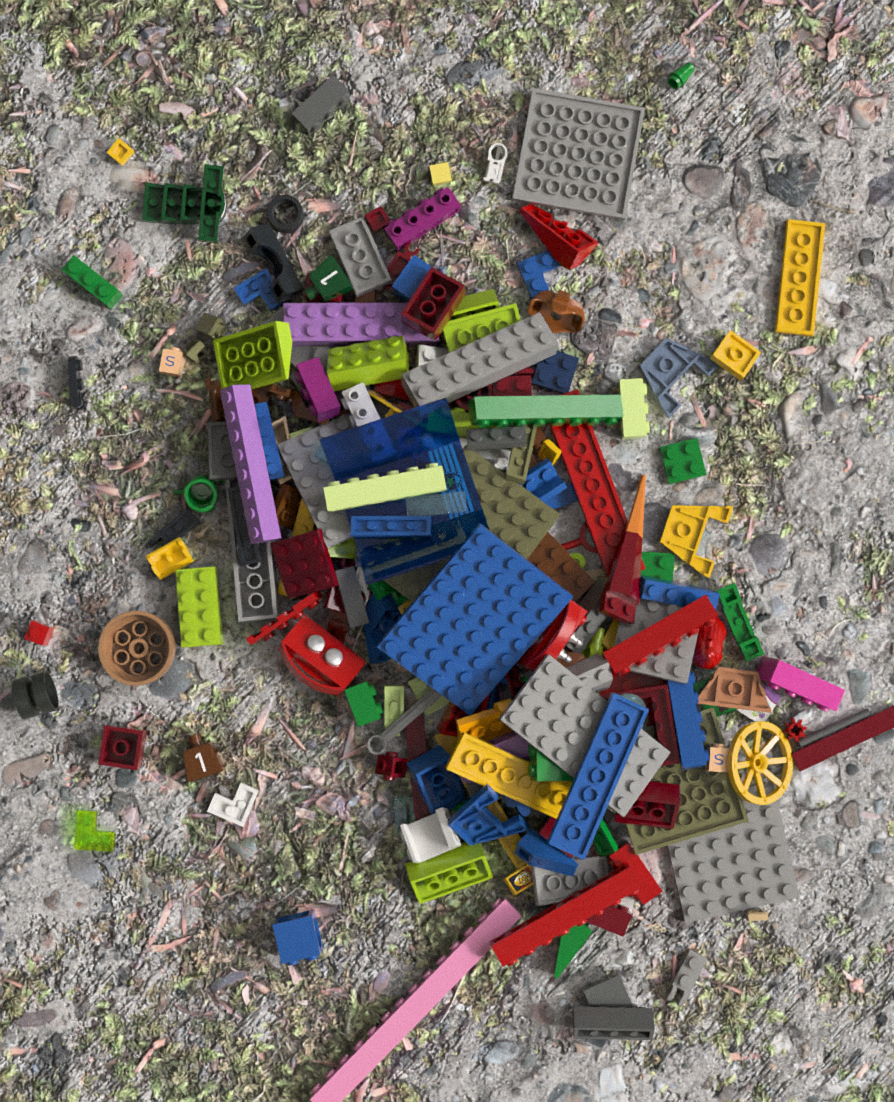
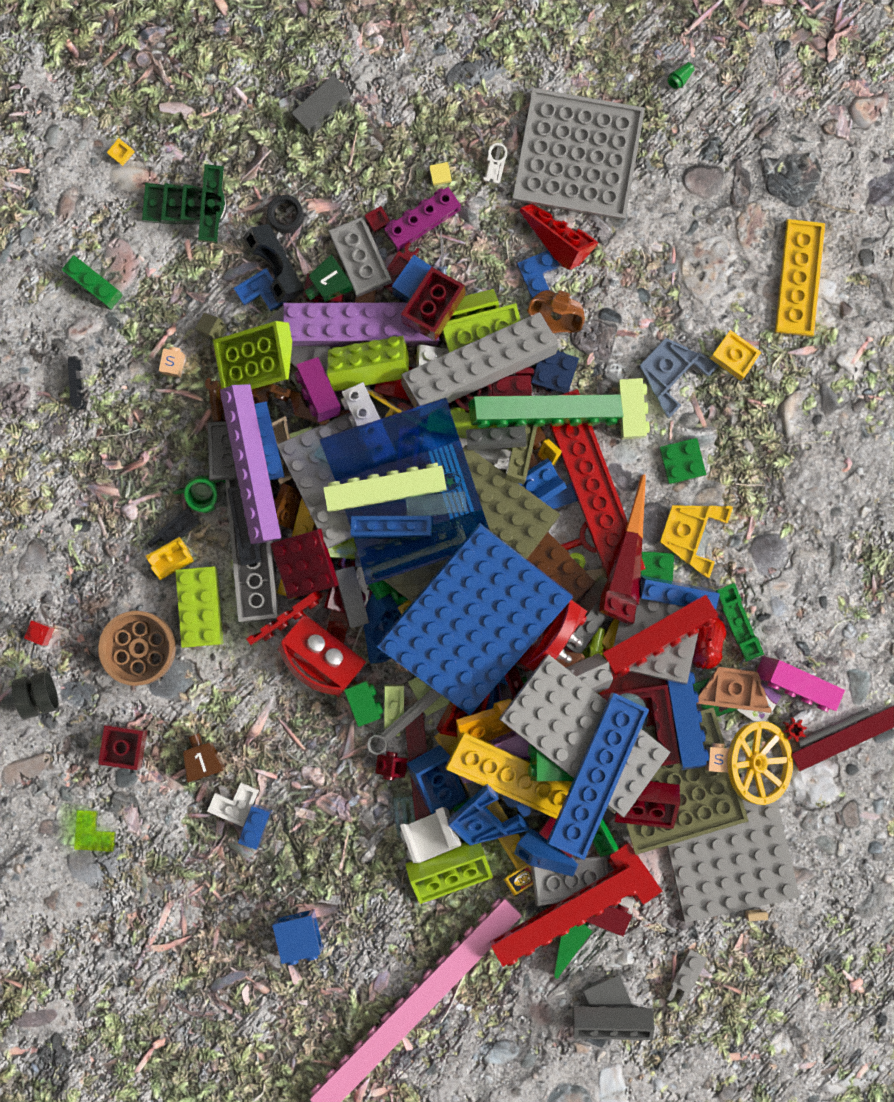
olive tile [182,337,208,363] -> none
none -> blue brick [238,804,273,850]

